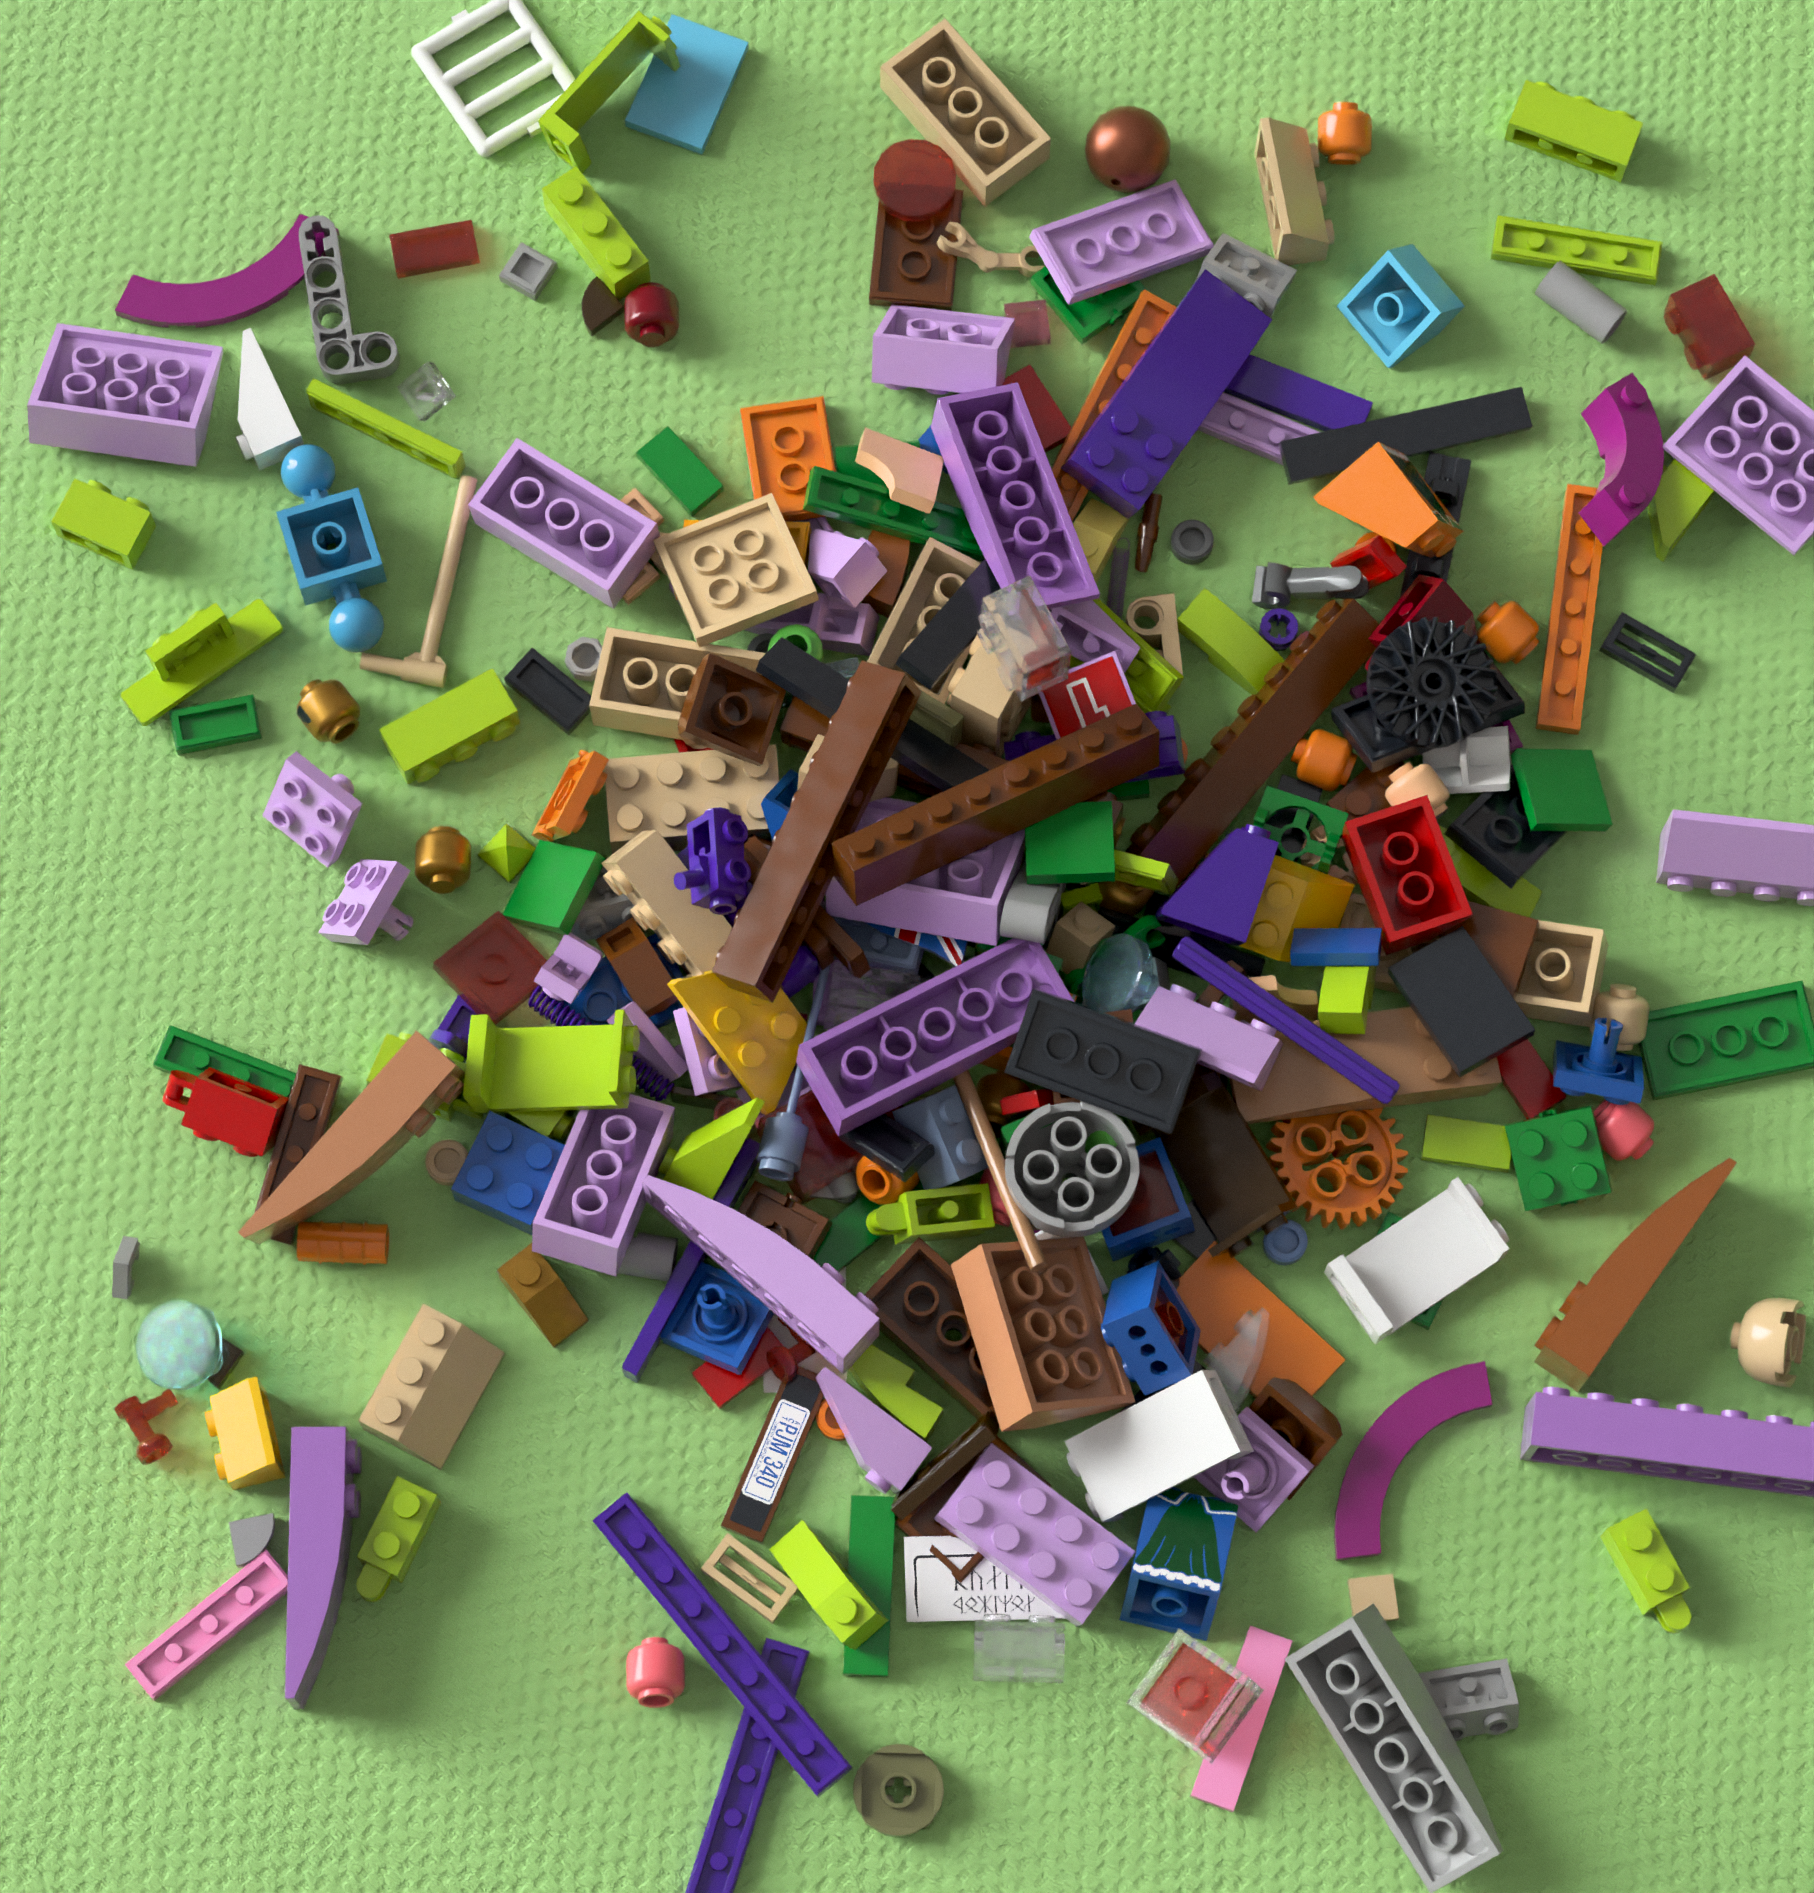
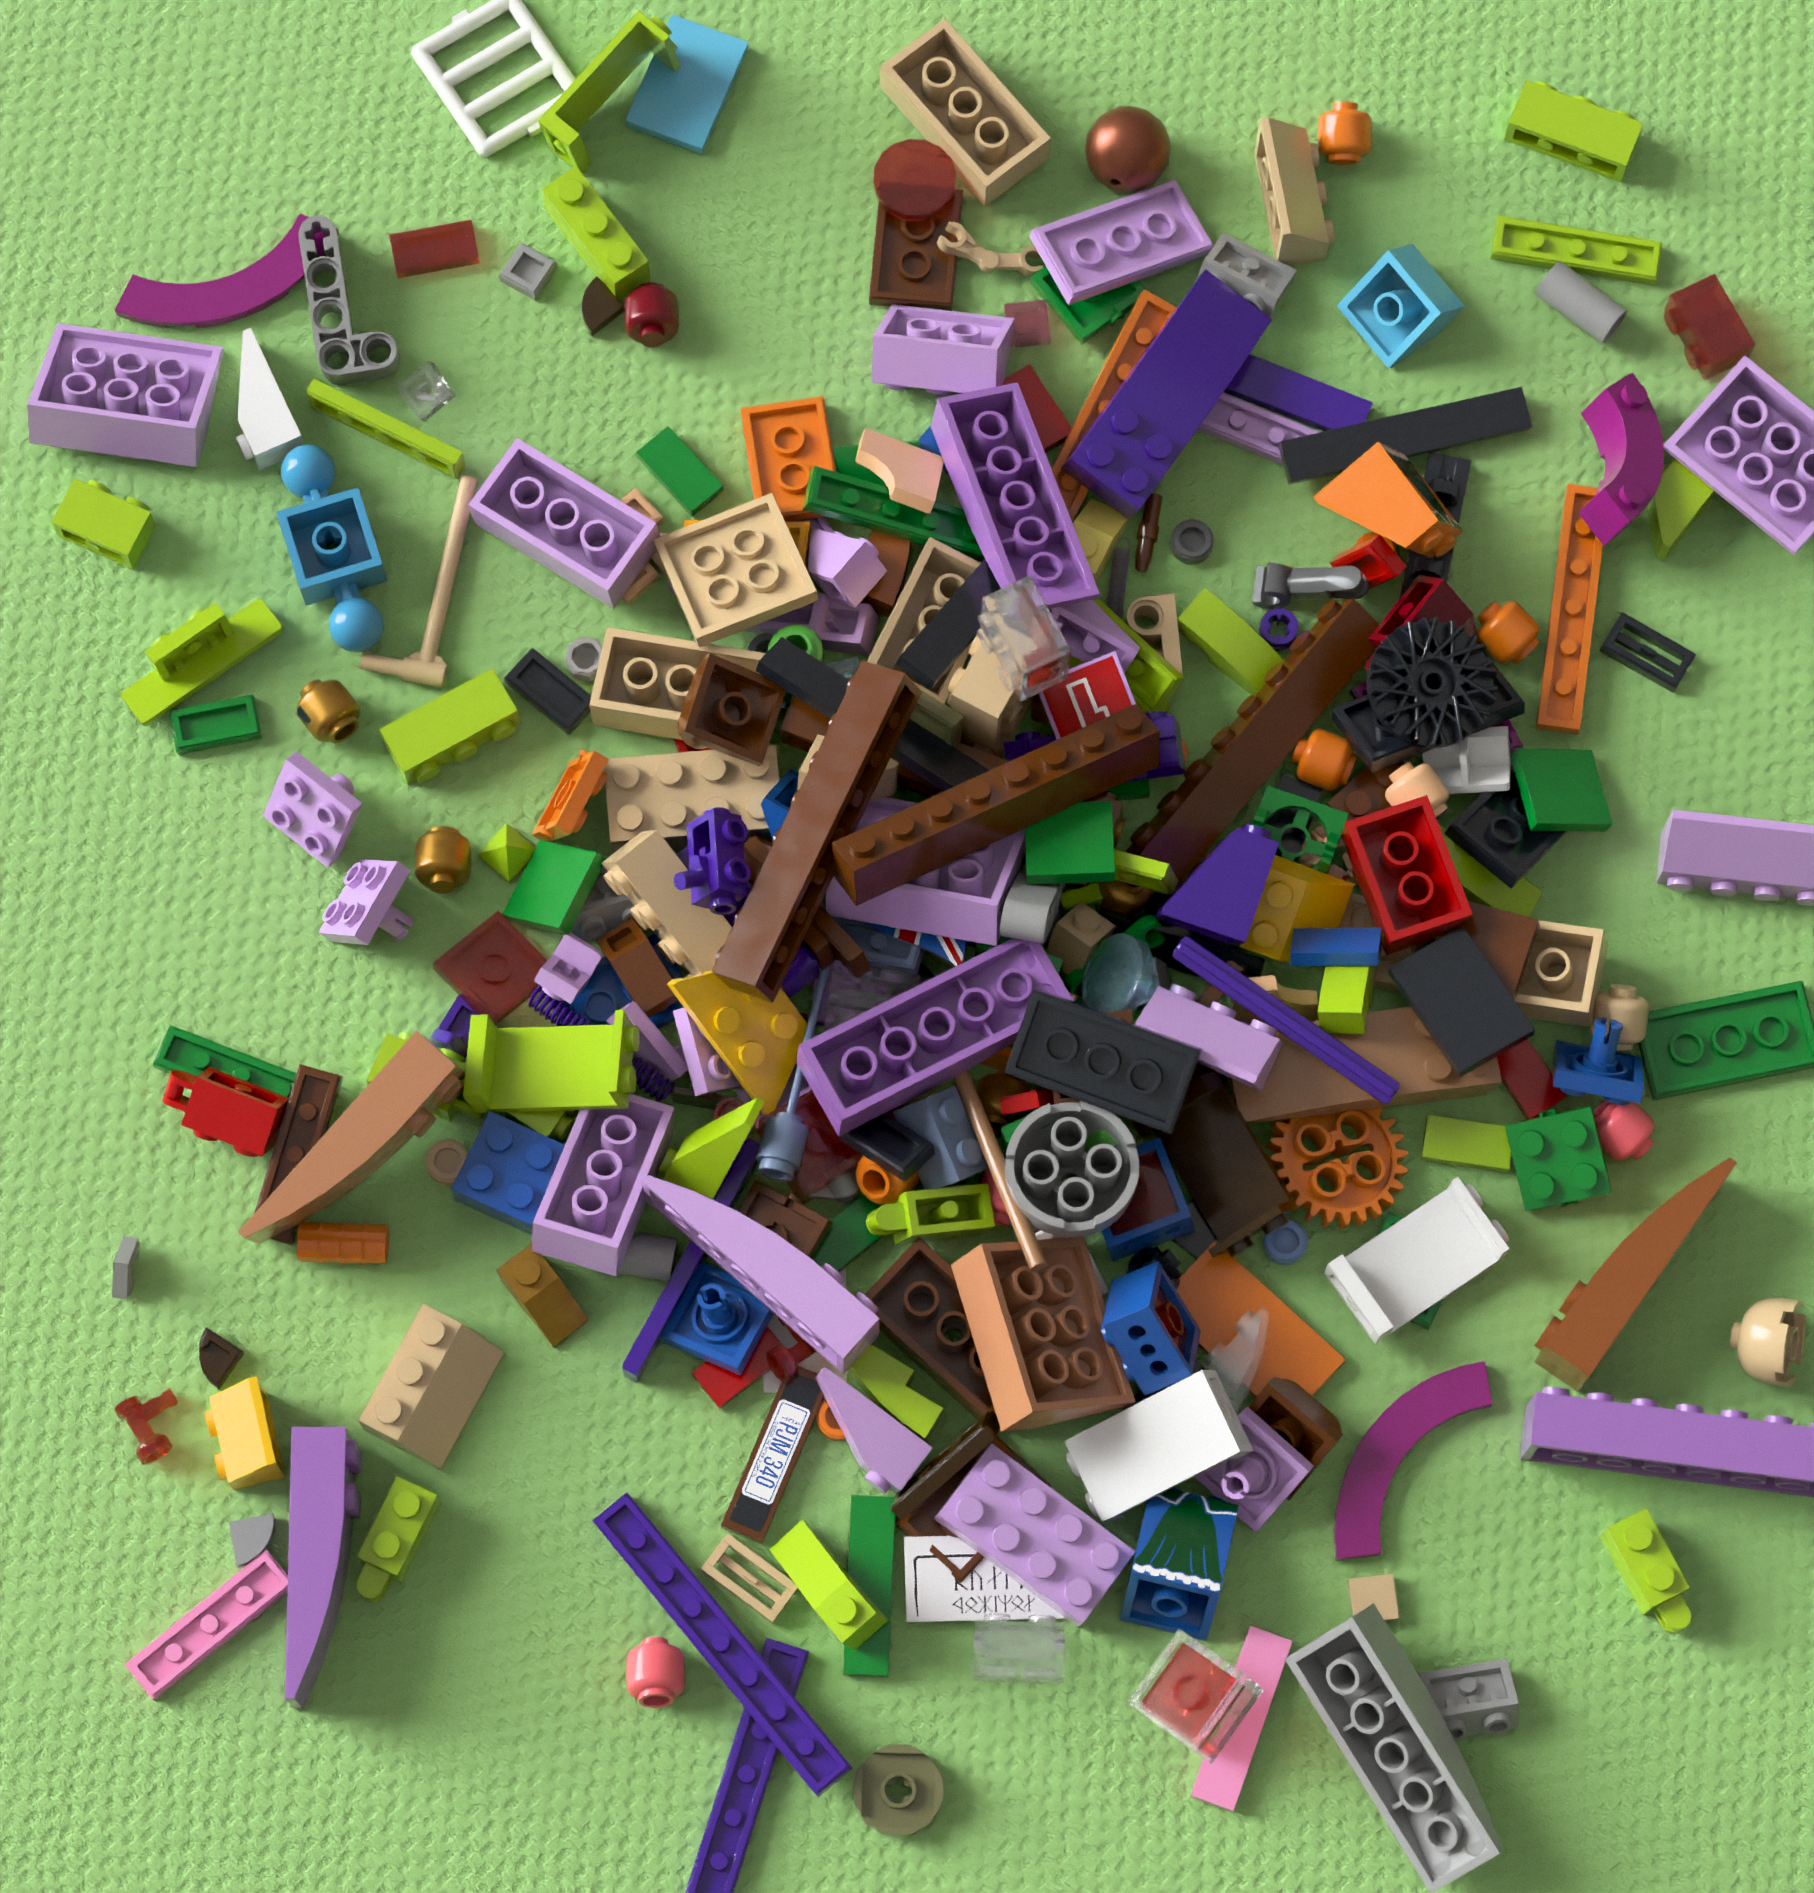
clear light blue tile [136,1300,223,1390] -> none

